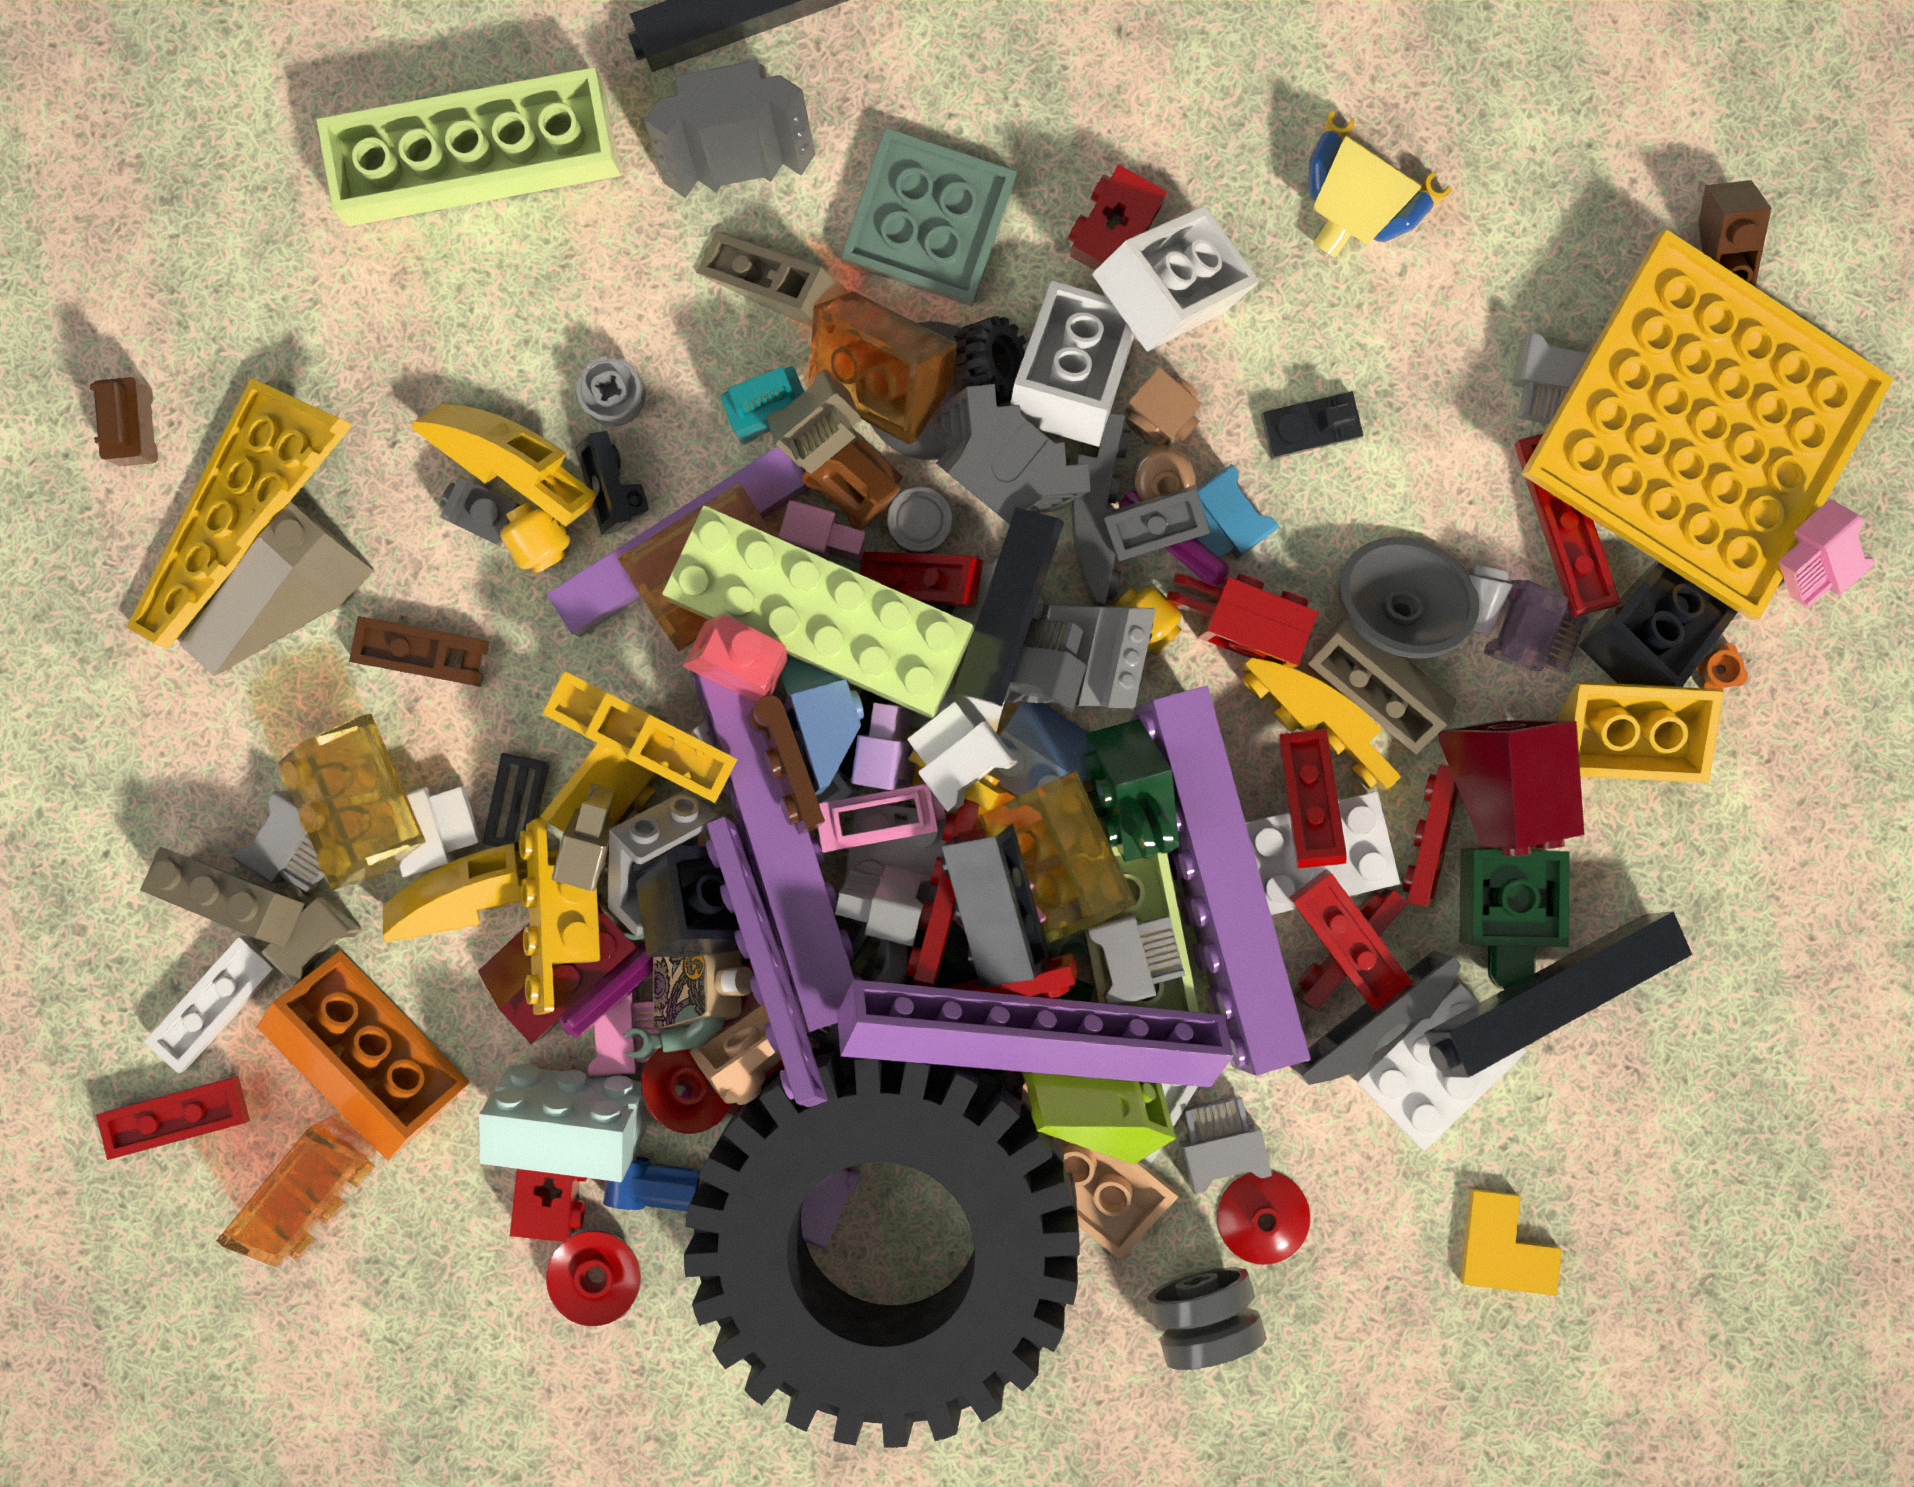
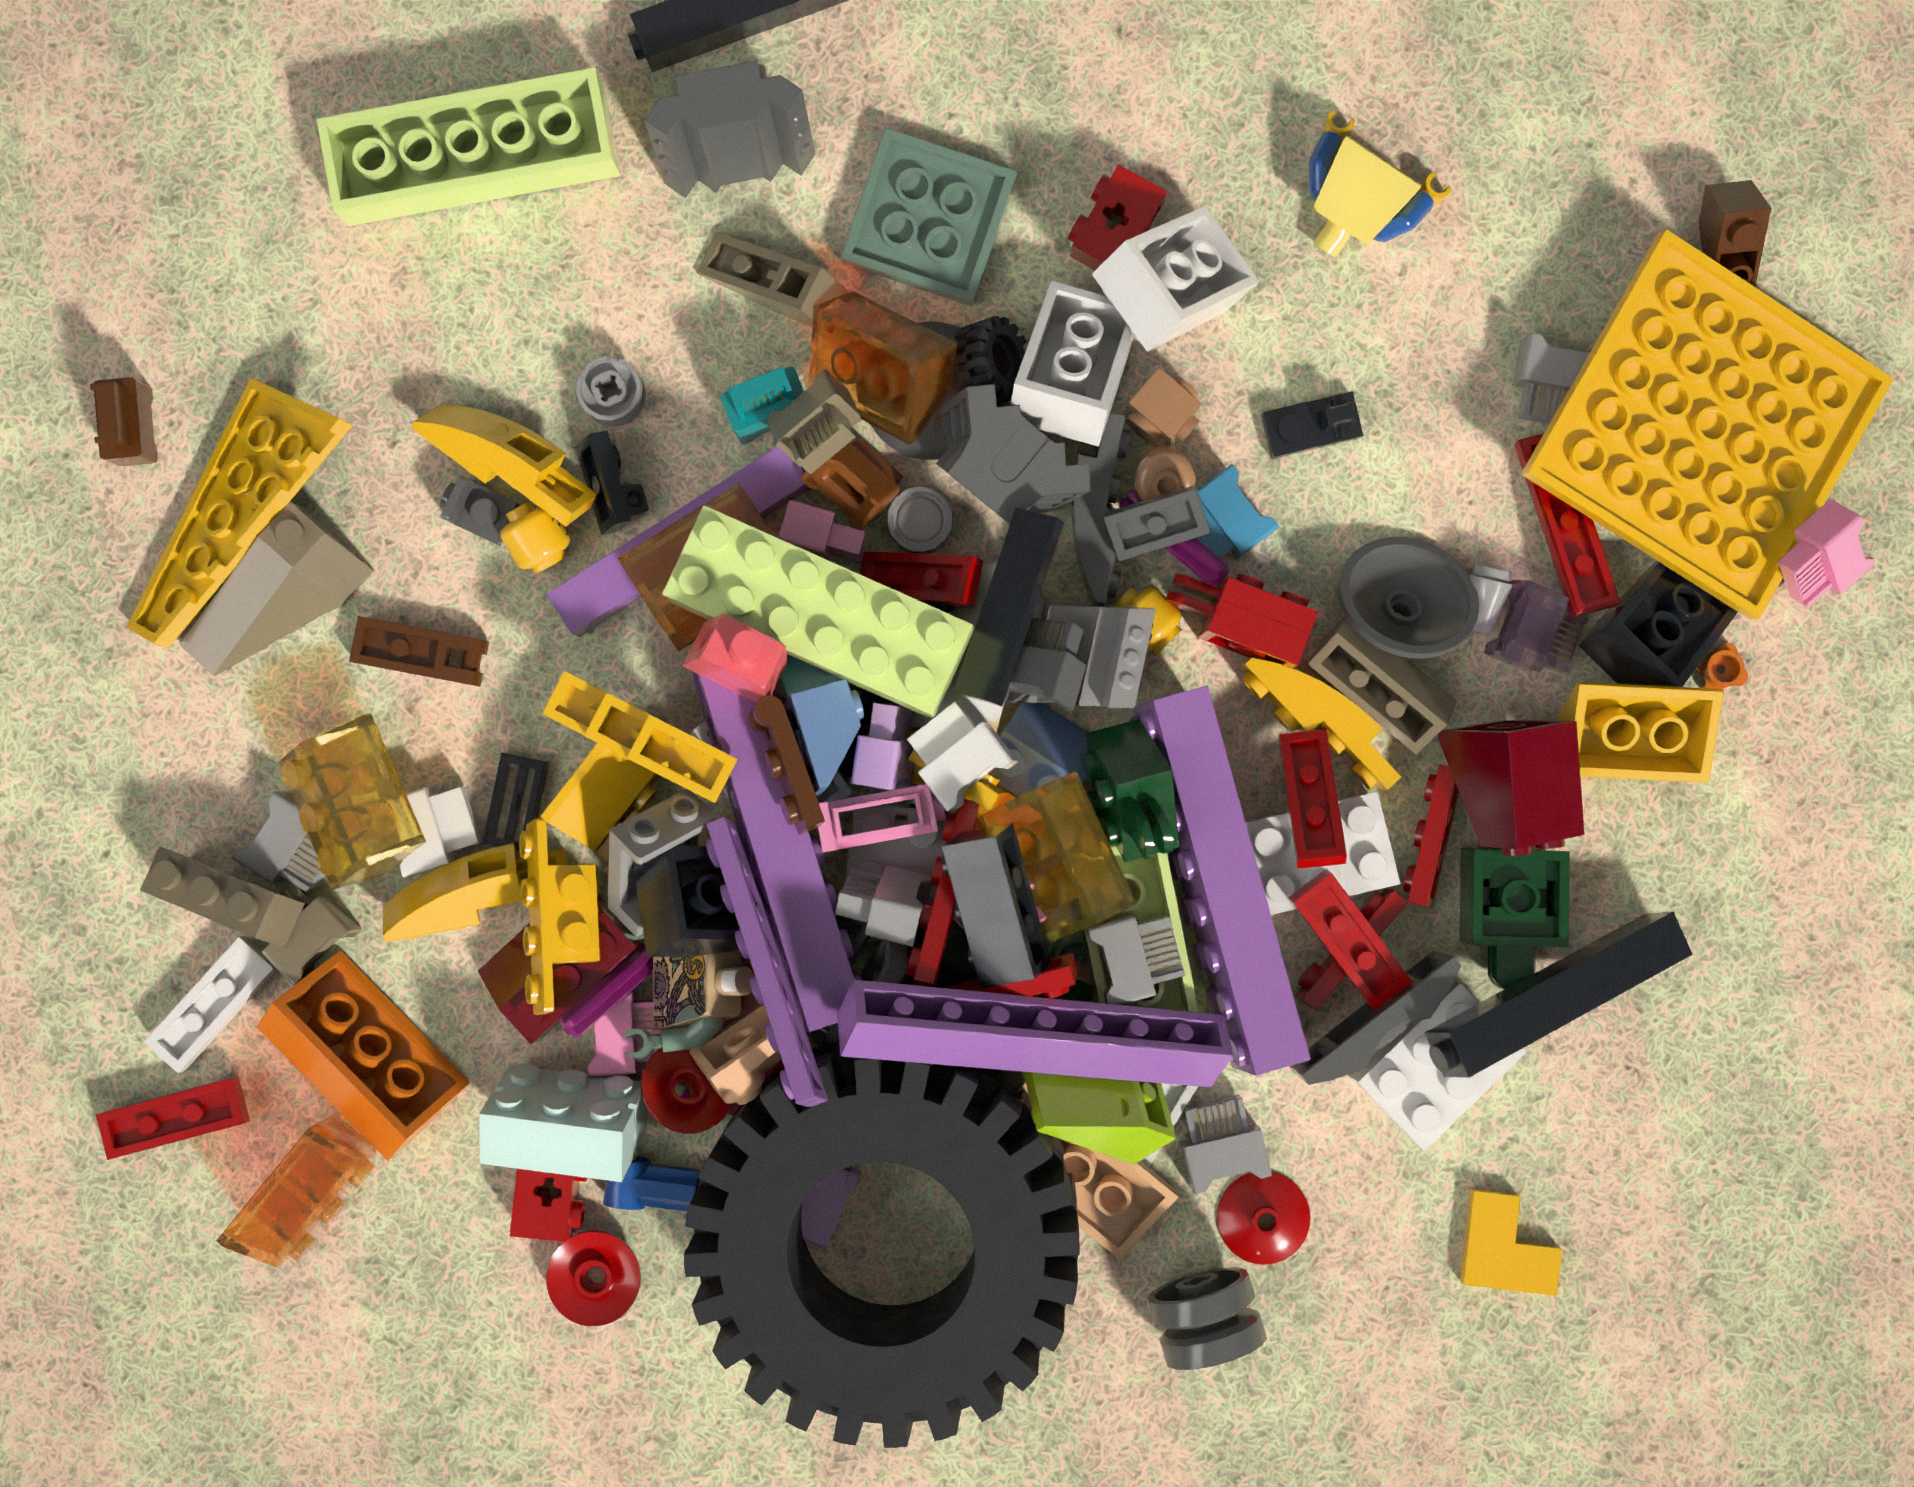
dark tan piece [551,783,618,891] -> none

